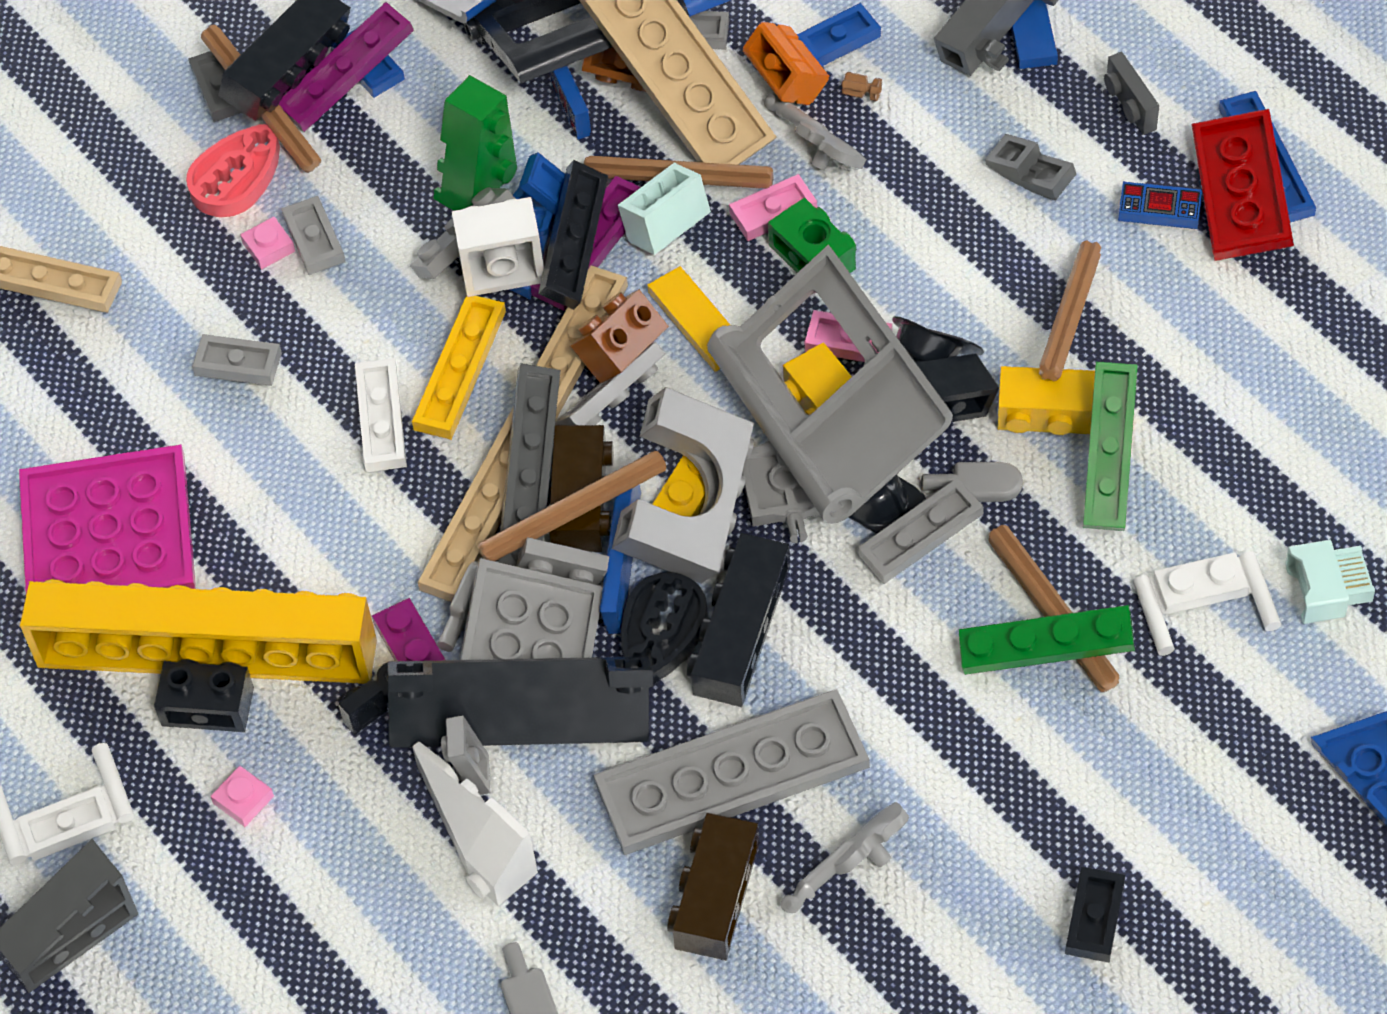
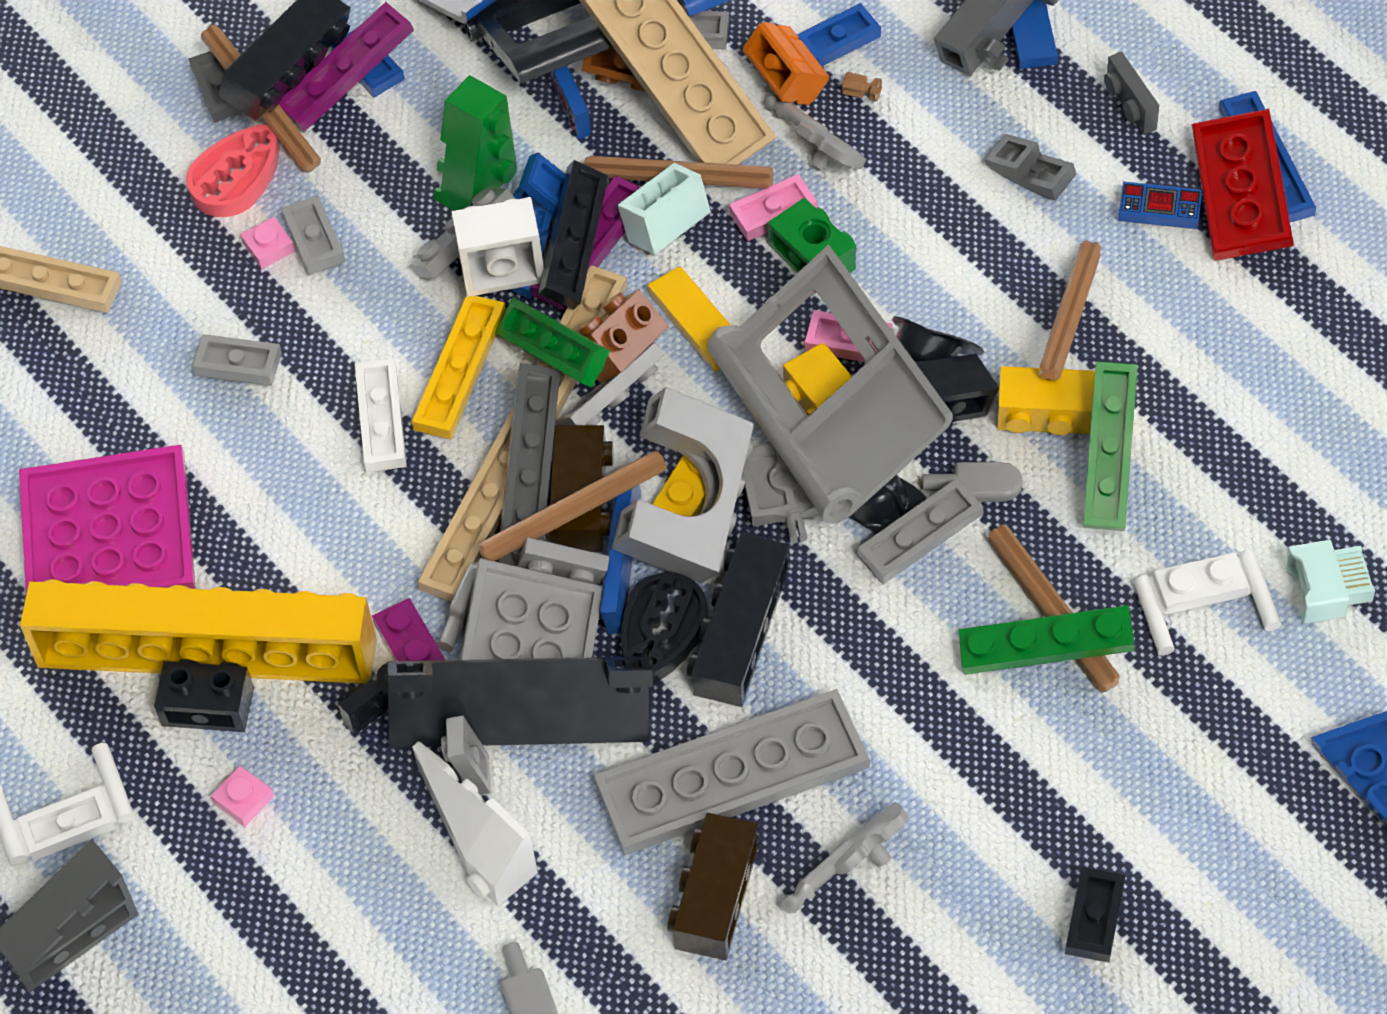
none -> green plate [495,297,610,388]

